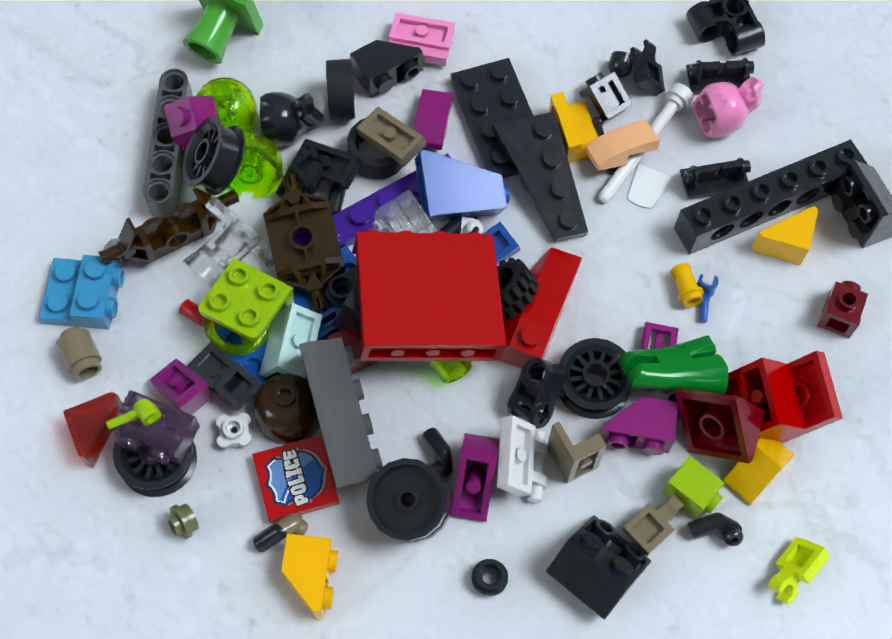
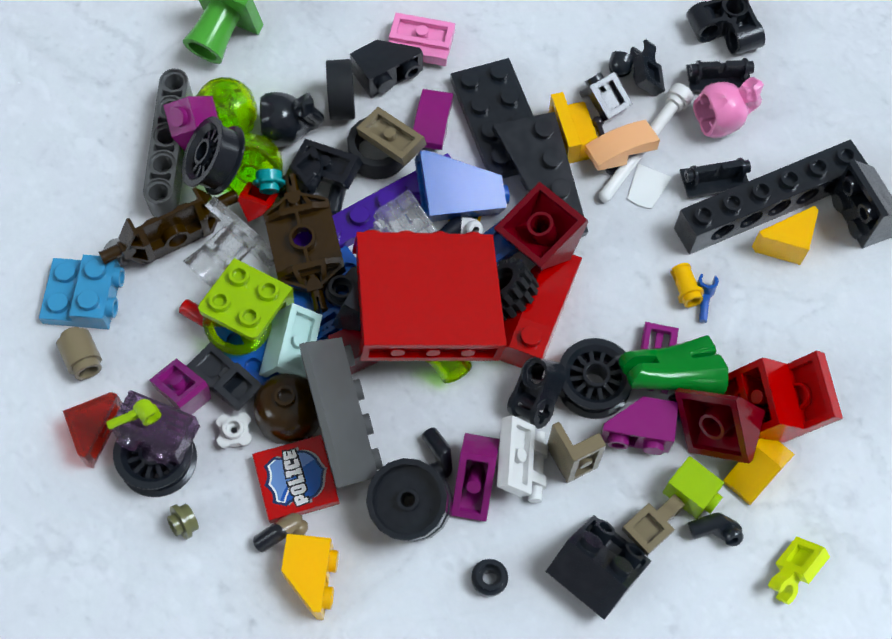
dark red brick [817,281,868,338] -> none
none -> red slope [238,182,279,222]
none -> teal plate [252,169,285,195]
none -> dark red slope [494,182,588,270]

